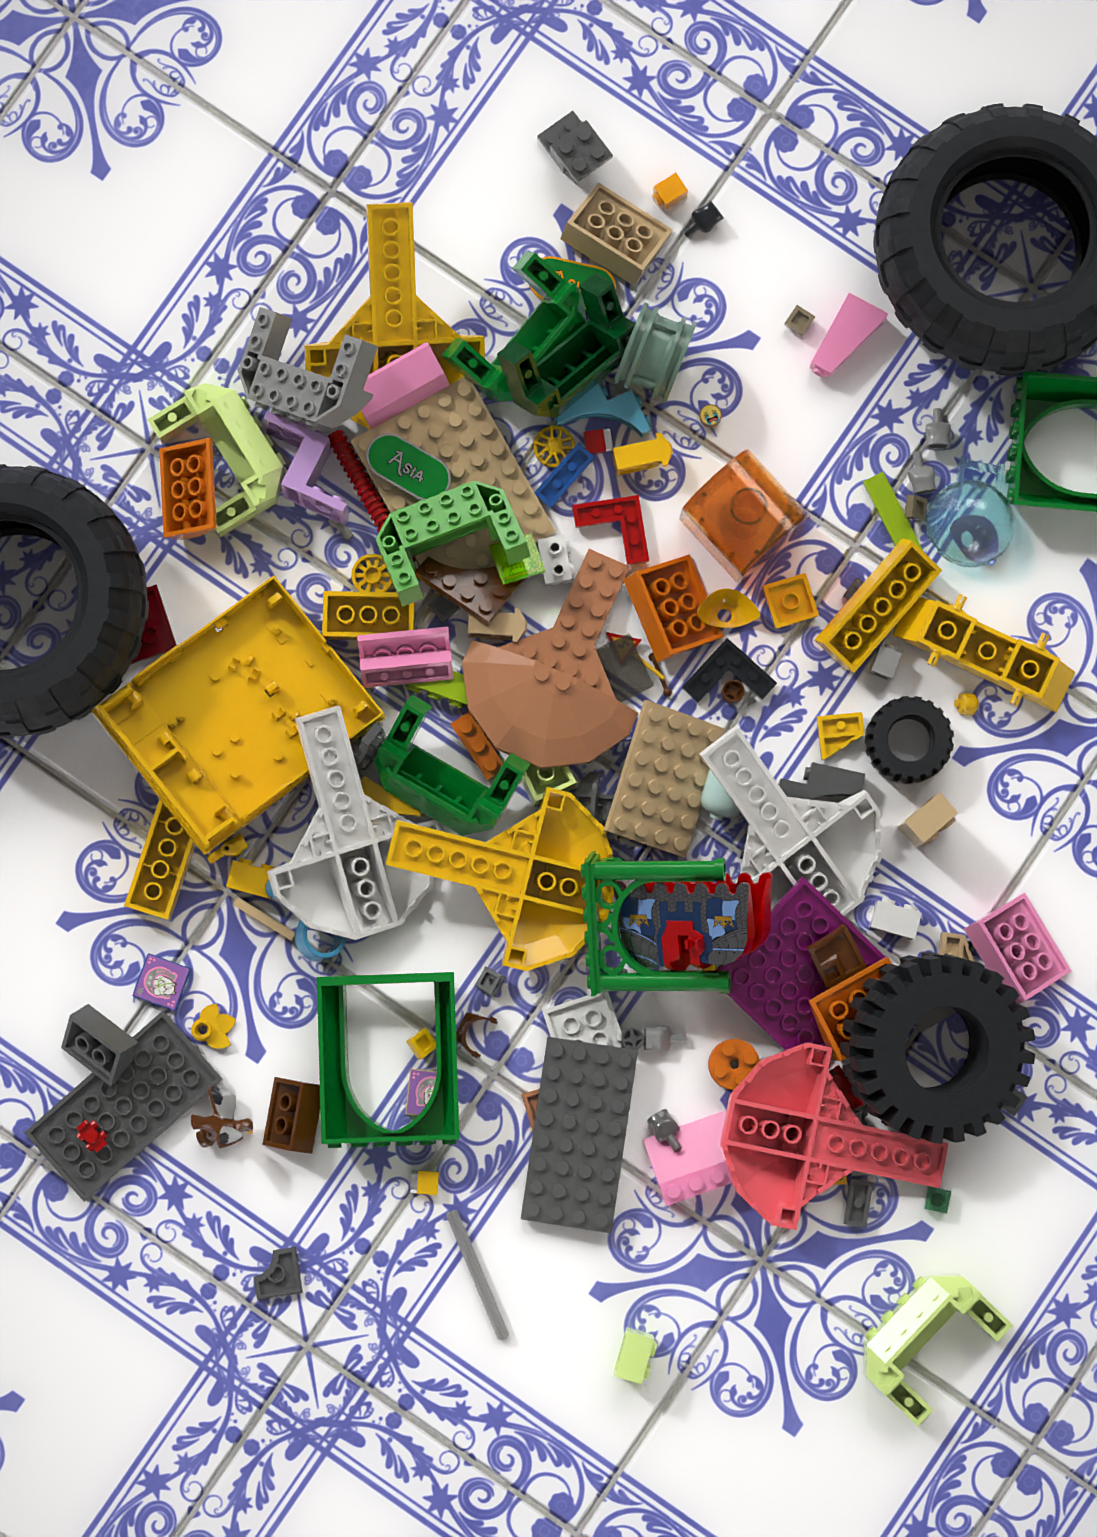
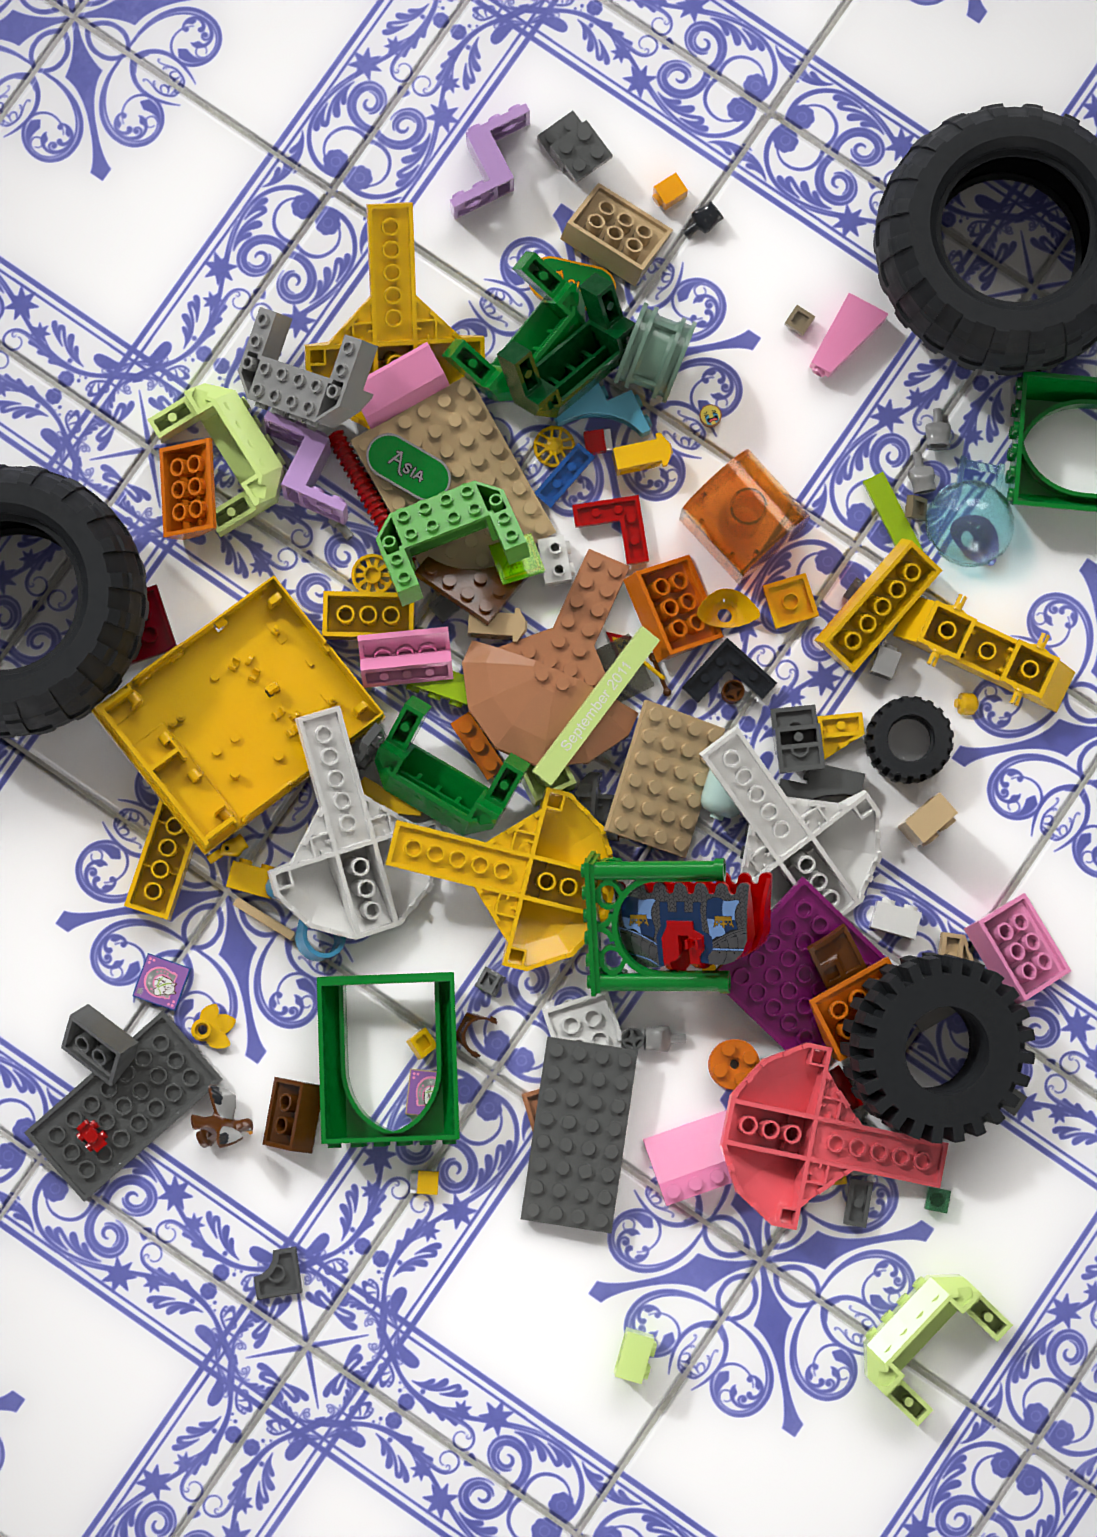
light grey axle [446,1210,509,1340] -> none
dark grey piece [647,1109,682,1153] -> none
none -> lavender bracket [450,103,530,219]
none -> yellowish green tile [532,626,660,786]
none -> dark grey bracket [770,704,825,774]

